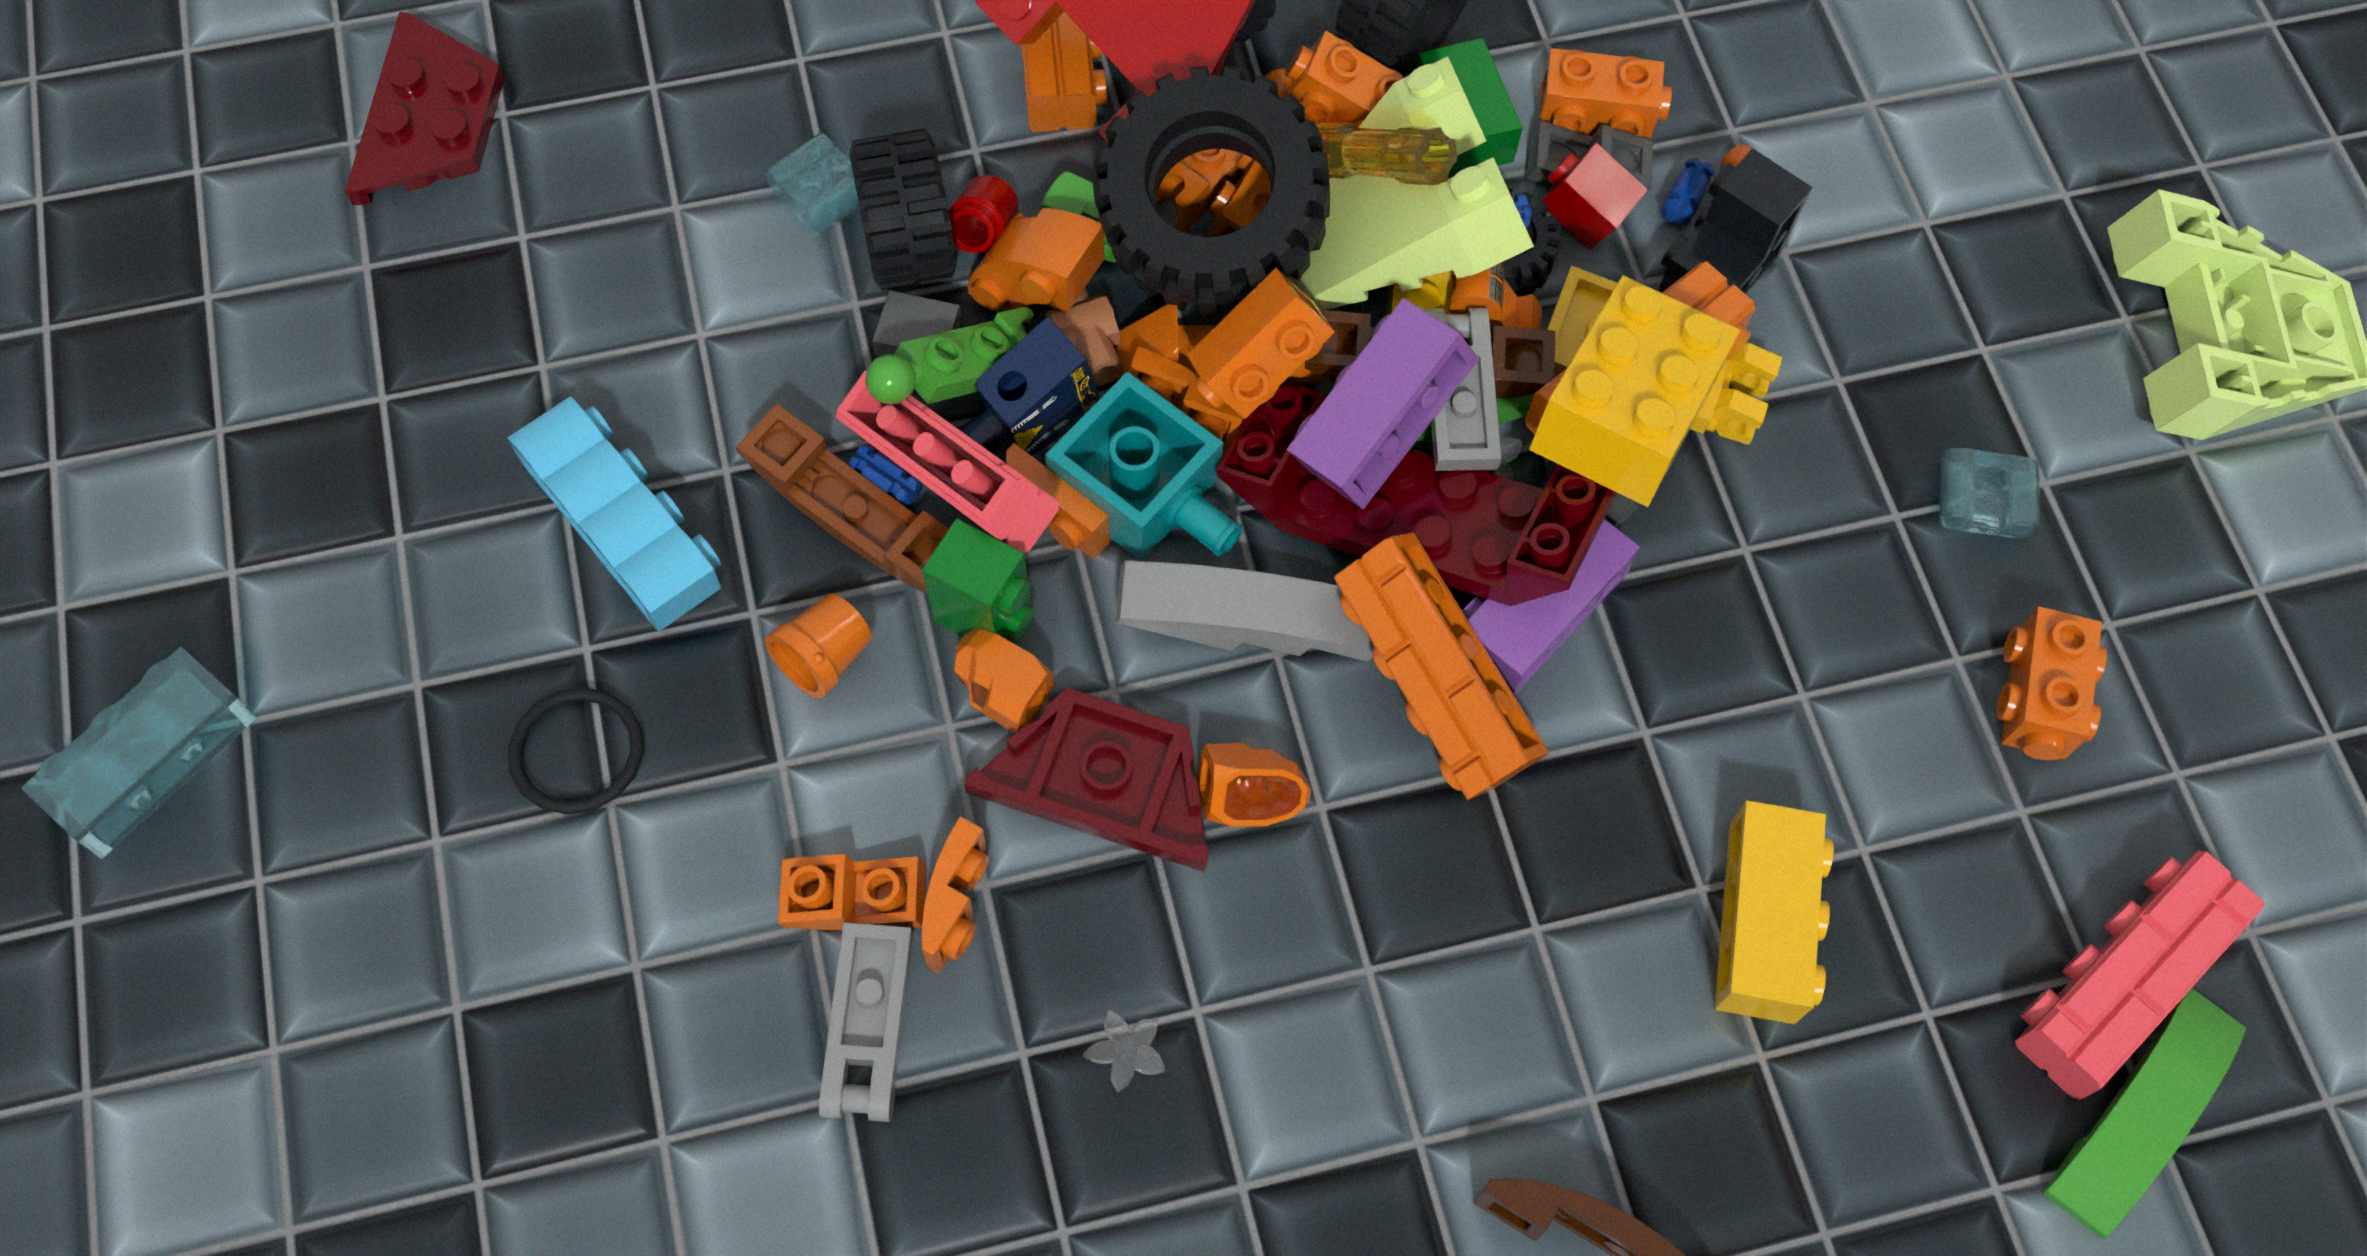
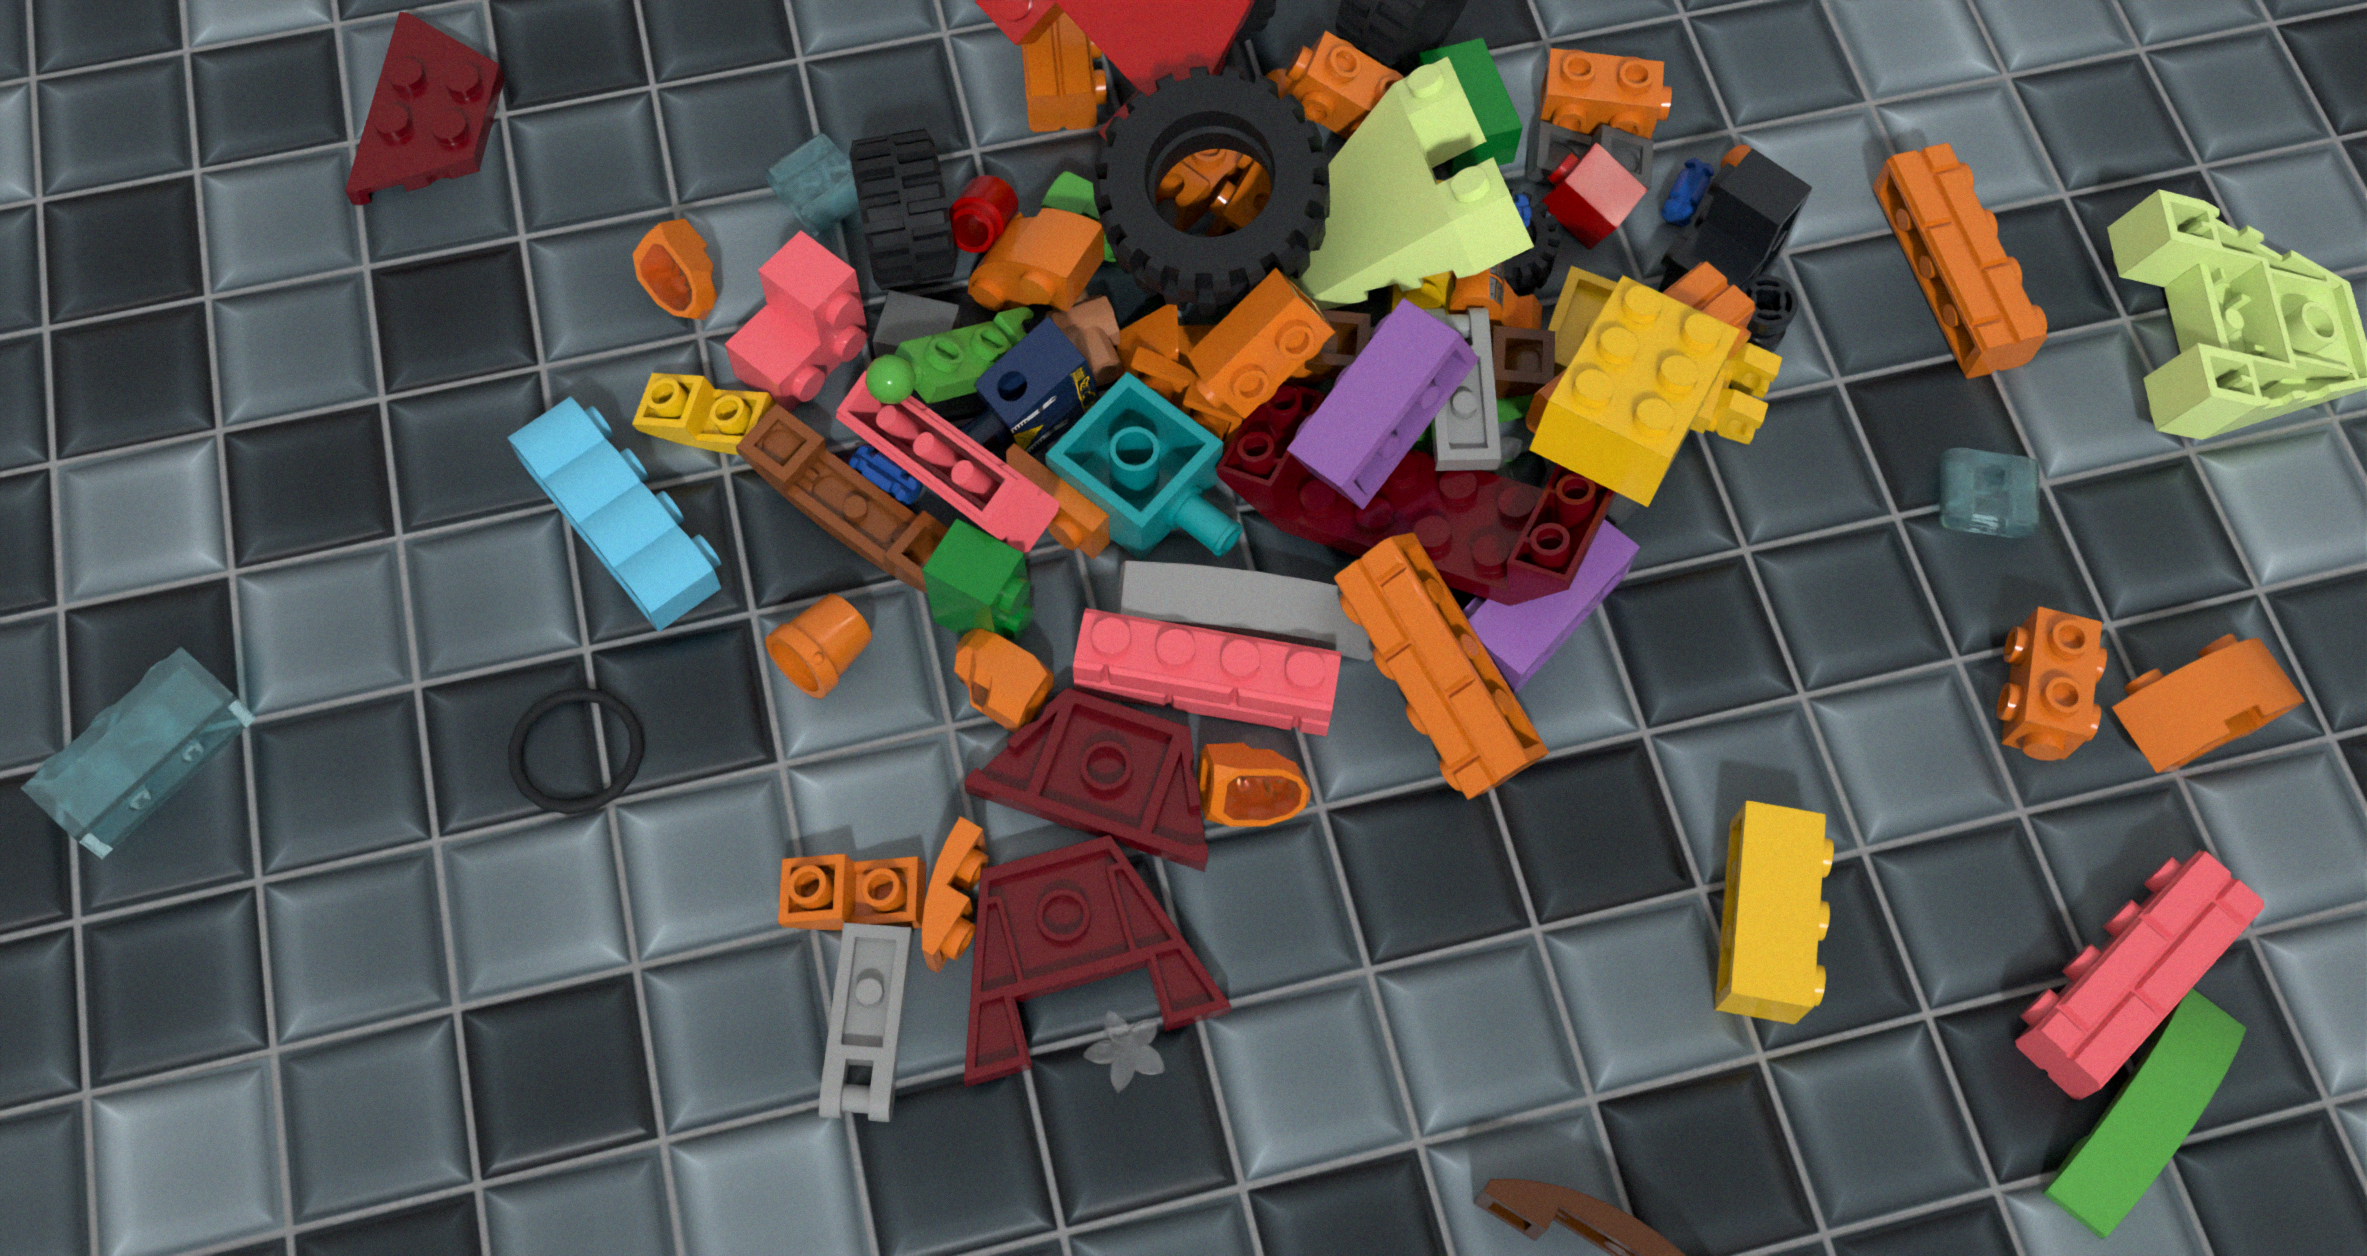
clear yellow axle [1316,122,1457,185] -> none
none -> orange rock [632,218,718,320]
none -> yellow slope [632,373,776,455]
none -> coral brick [725,230,869,413]
none -> dark red wing [964,835,1231,1087]
none -> coral brick [1073,608,1342,736]
none -> black wheel [1740,275,1799,353]
none -> orange brick [1872,142,2048,379]
none -> orange brick [2111,633,2305,773]

